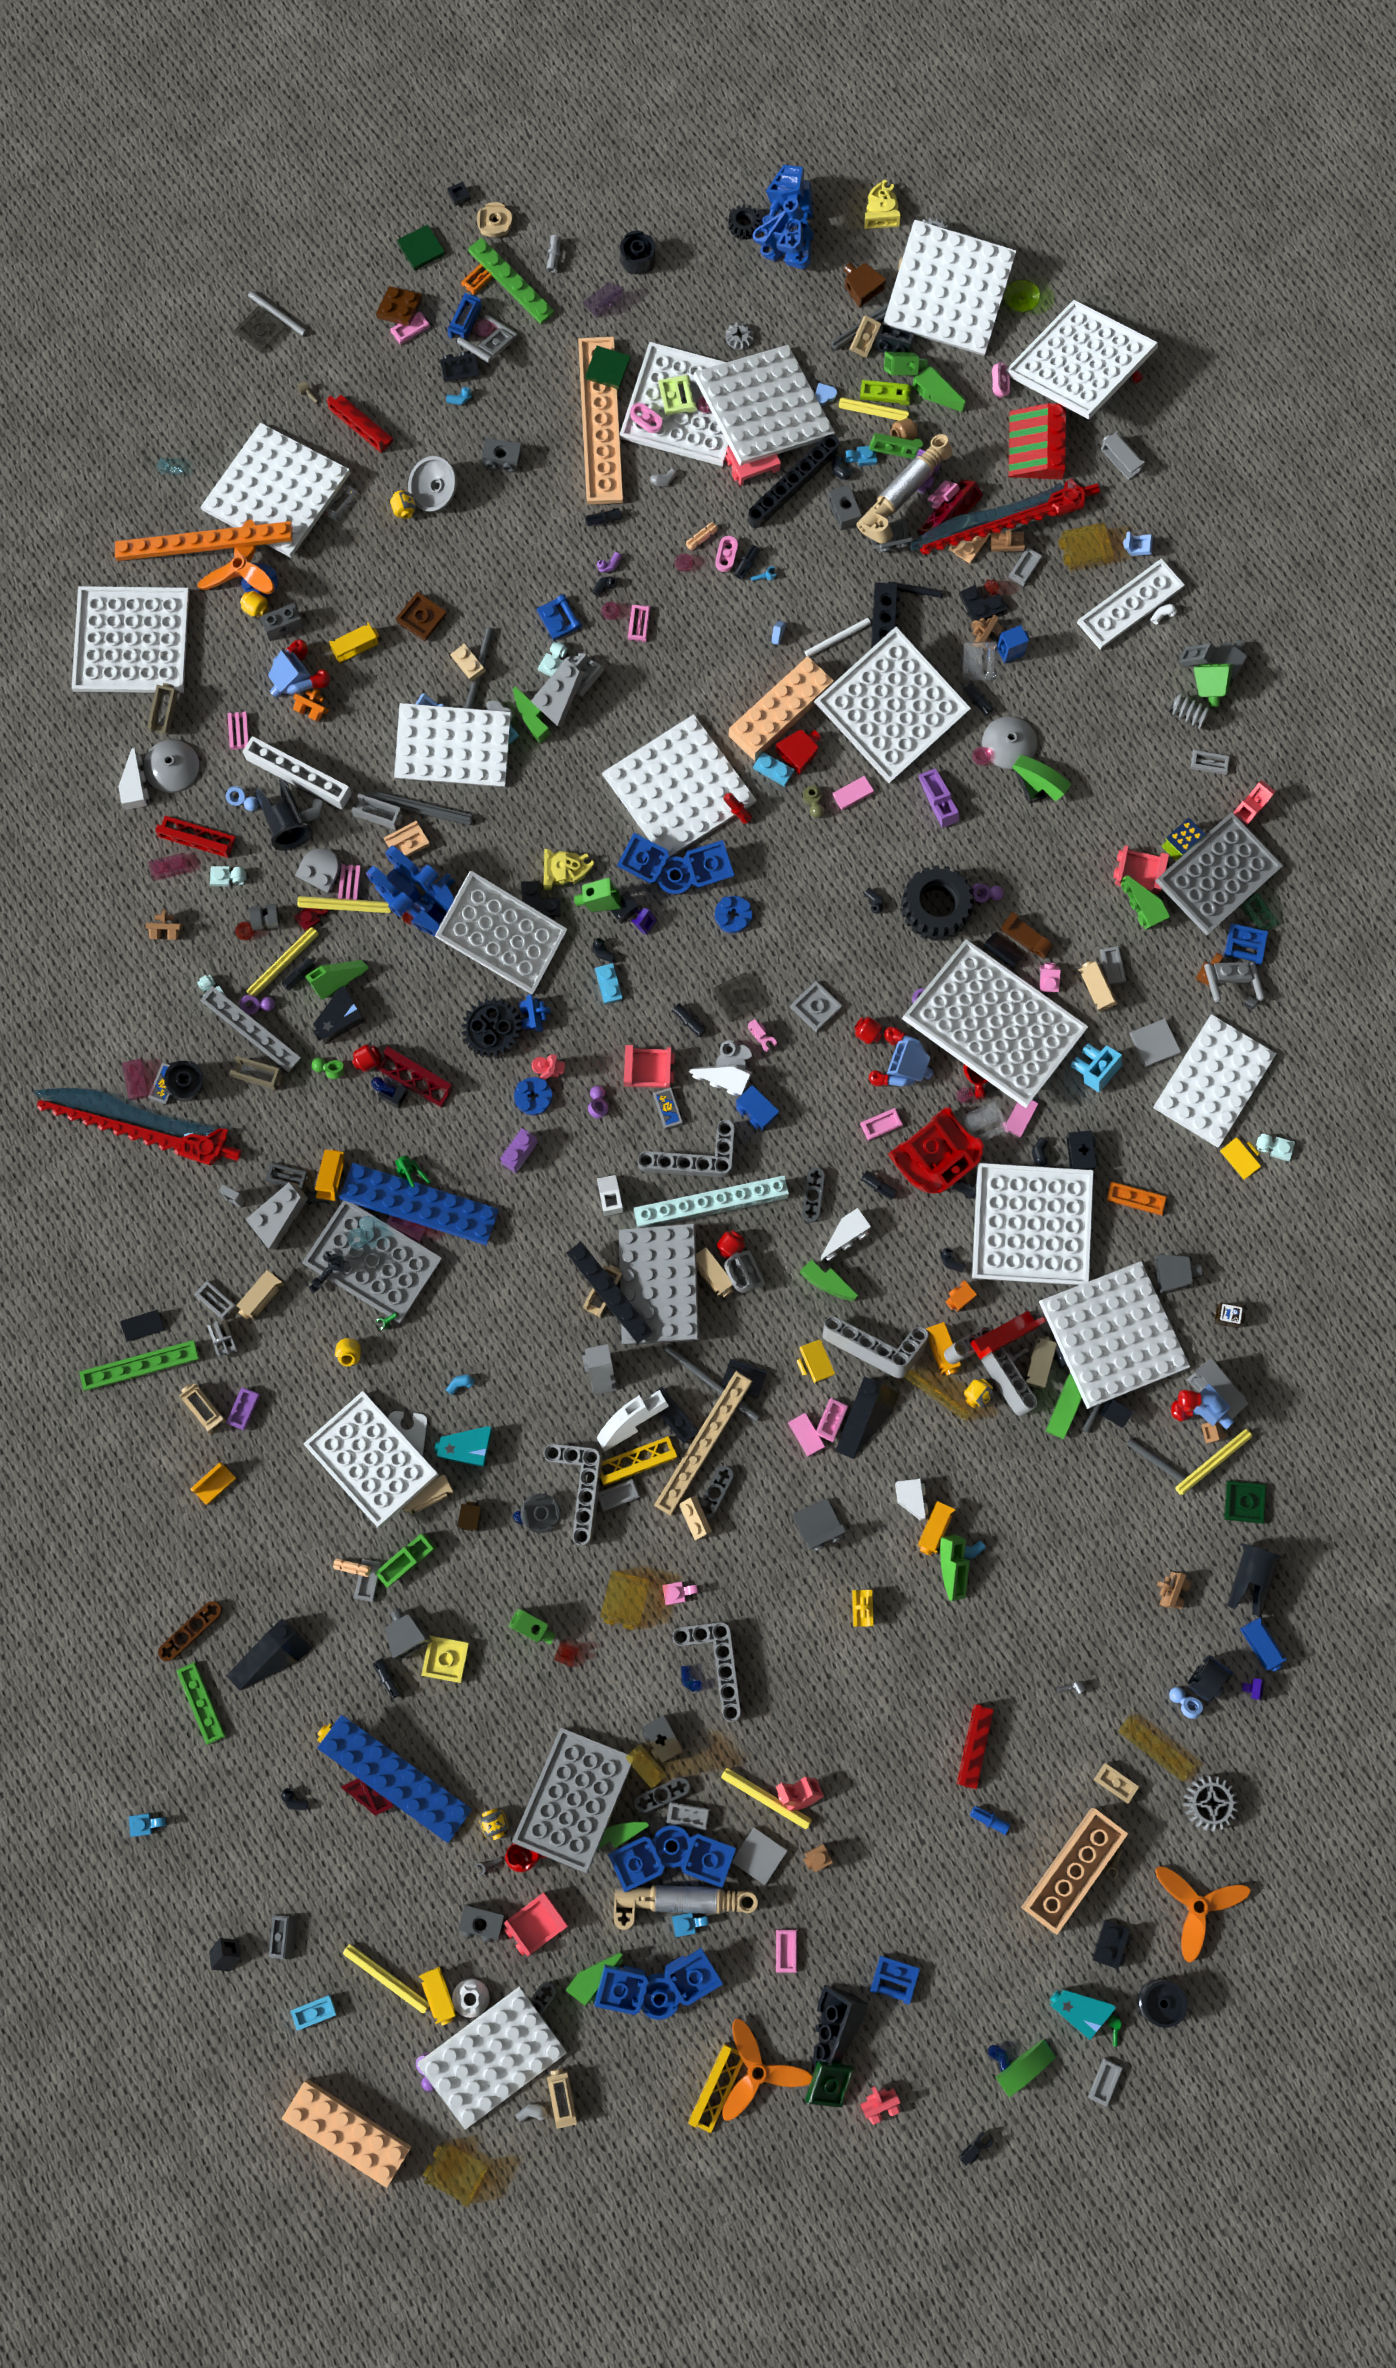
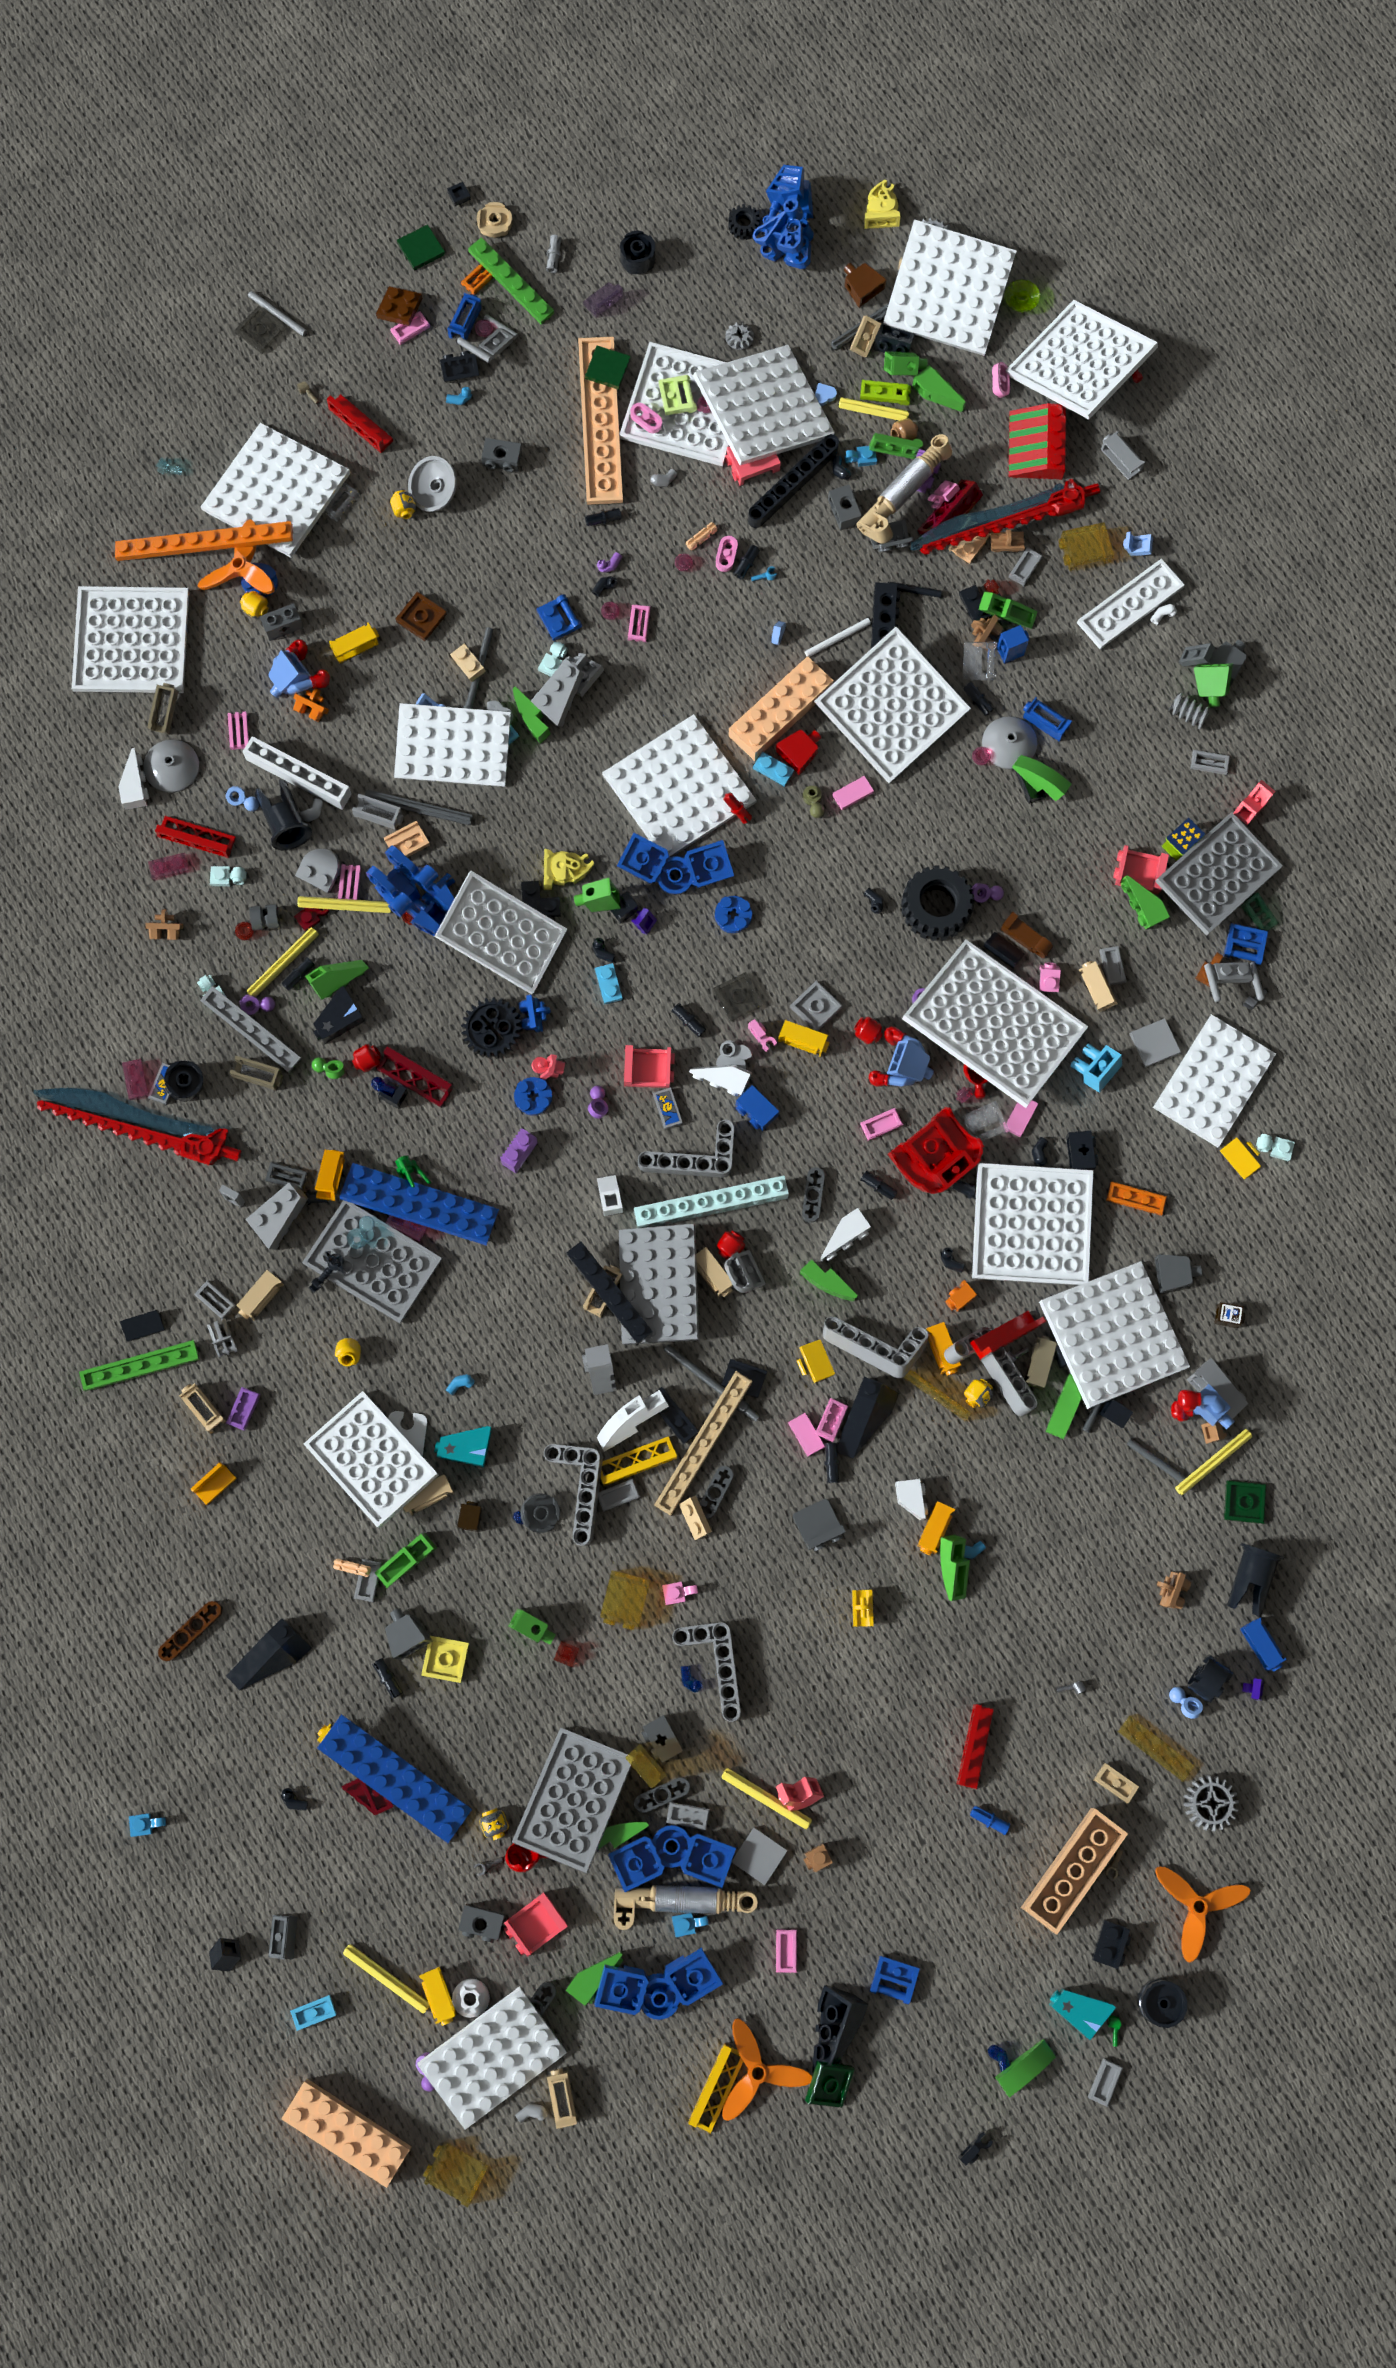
bright green tile [176,1662,226,1745] -> none
green hand [376,1312,399,1330] -> none
coral hips [860,2086,900,2125] -> none
medium lavender slope [919,768,959,828] -> none
none -> yellow window [778,1020,830,1057]
none -> black pin [824,1443,840,1483]
none -> bright green slope [978,592,1038,629]
none -> blue window [1023,697,1072,742]

